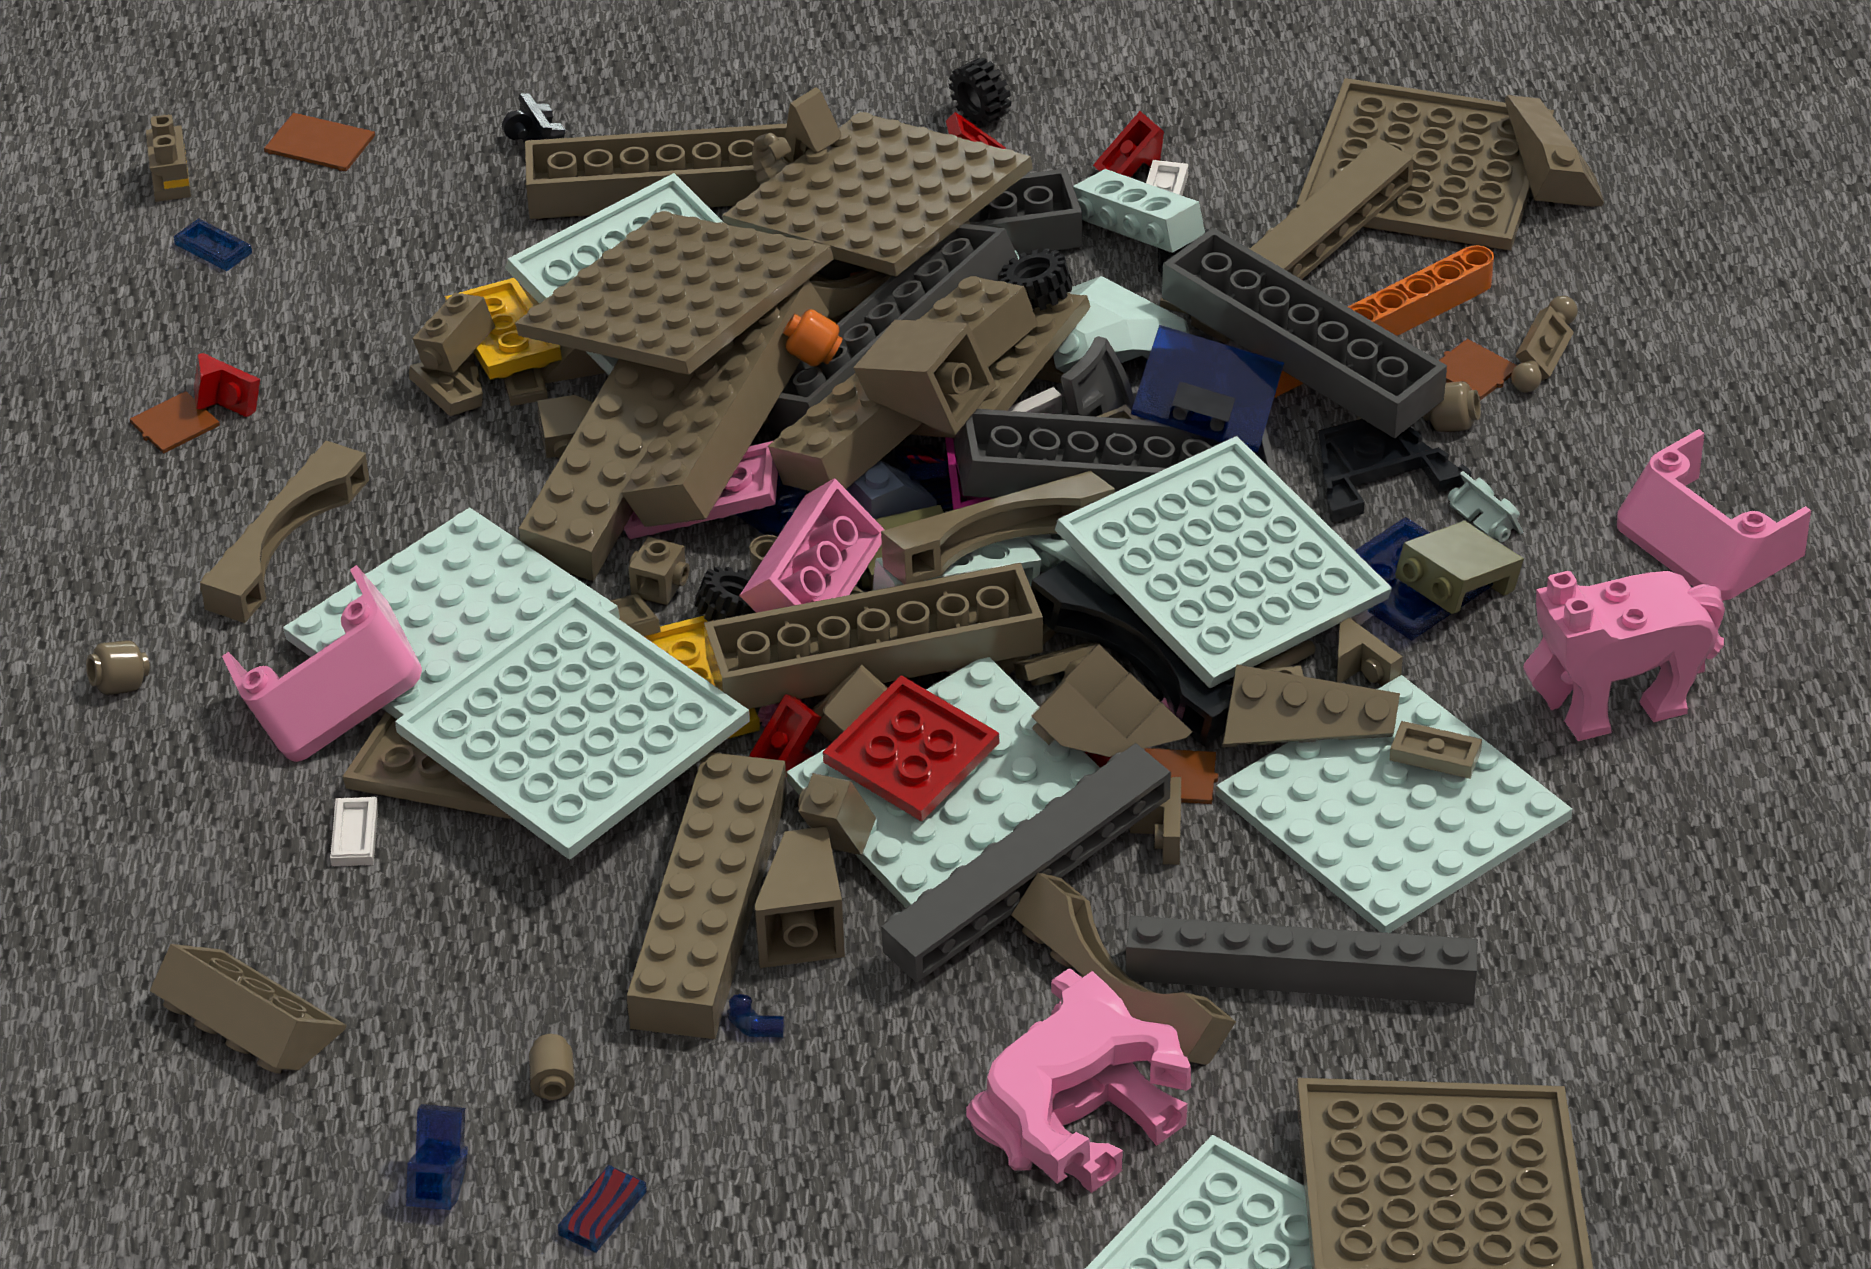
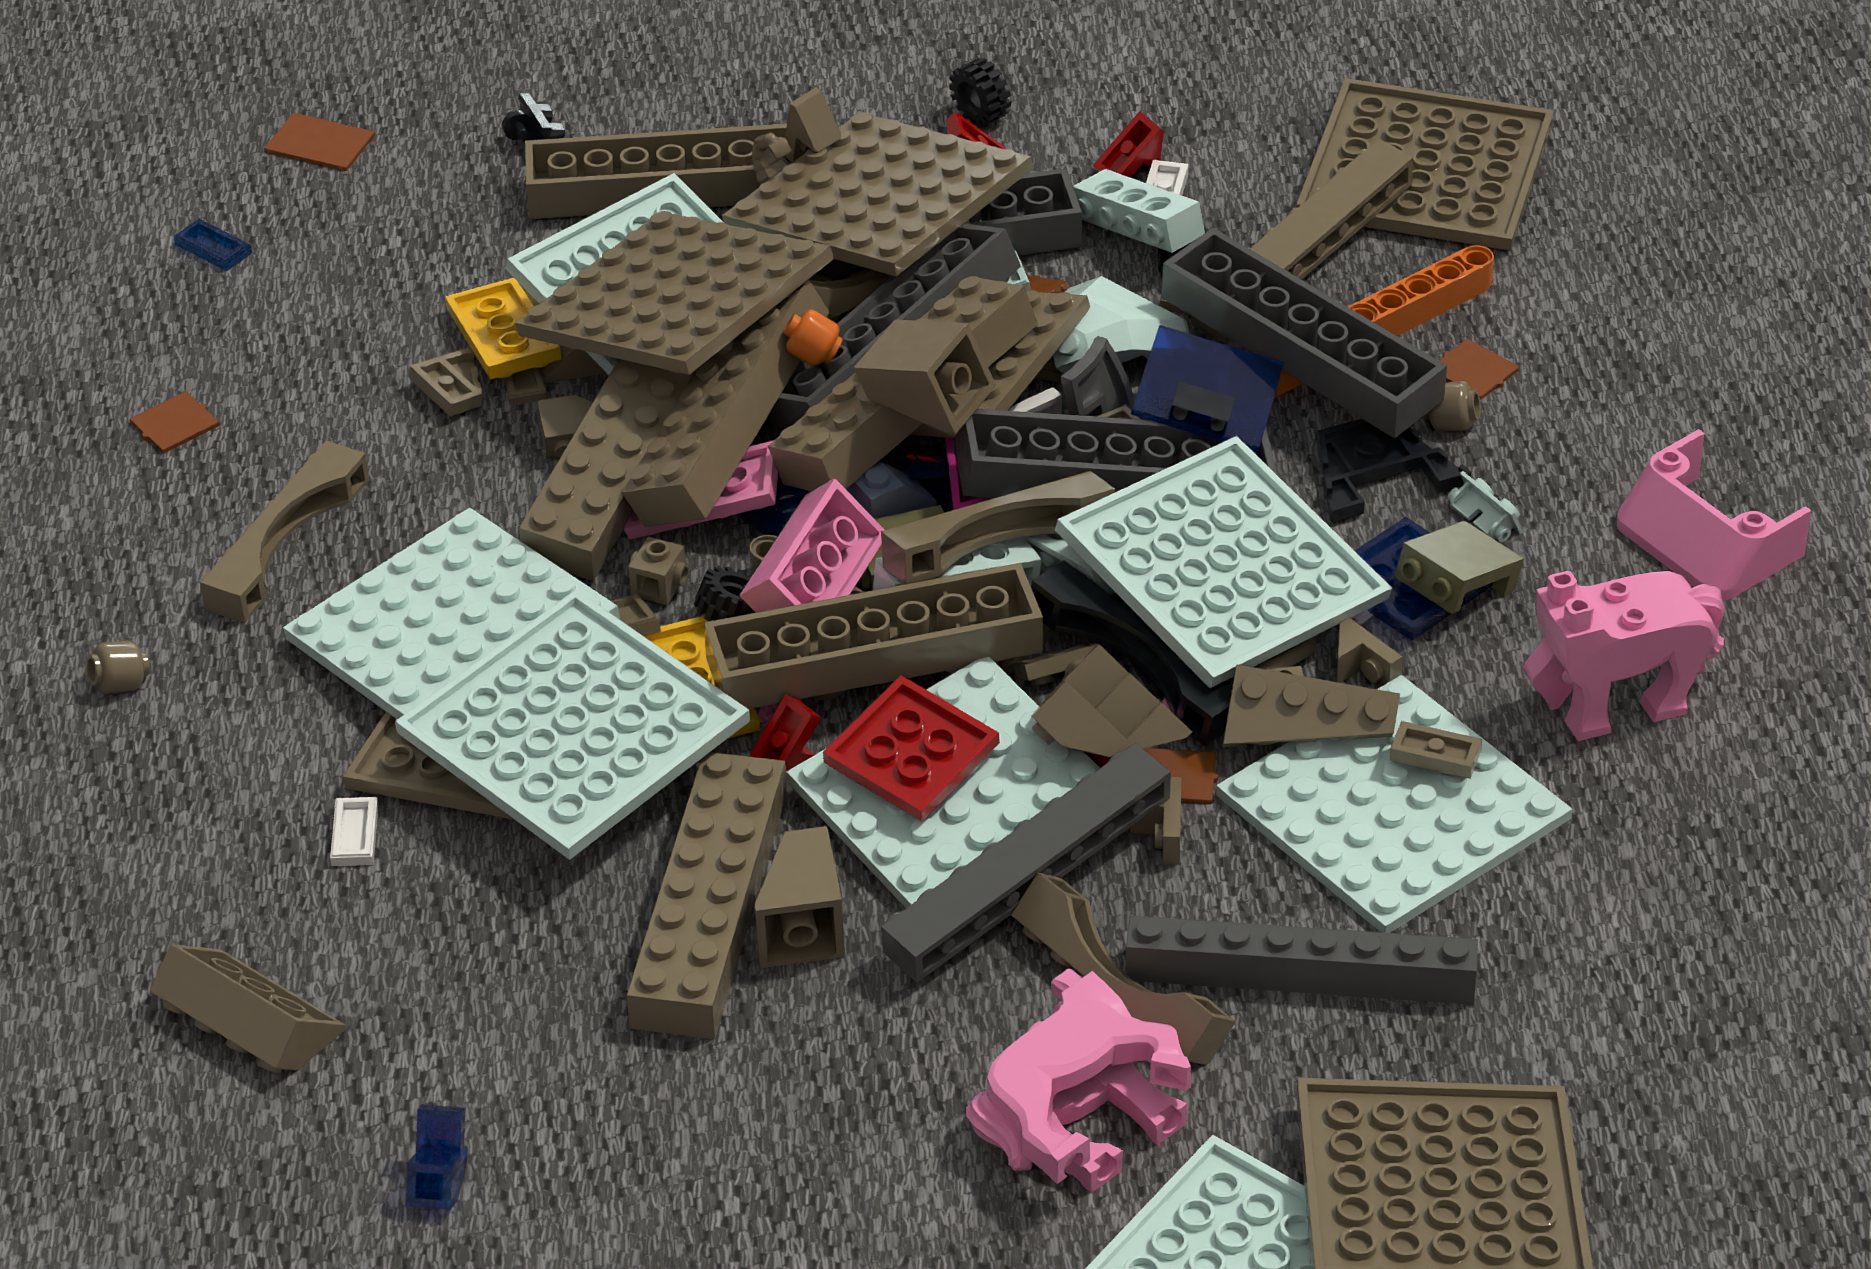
dark tan hips [146,115,191,202] -> none
red slope [193,353,260,417] -> none
bright pink windscreen [222,565,422,762] -> none
dark tan brick [412,293,495,373] -> none
dark tan brick [529,1034,575,1100] -> none
tile [557,1165,647,1253] -> none
clear blue arm [727,994,785,1038] -> none
dark tan brick [798,773,876,855] -> none
dark tan slope [811,664,887,743] -> none
black tyre [999,249,1073,312] -> none
dark tan wedge [1505,95,1604,207] -> none
dark tan plate [1511,296,1578,393] -> none

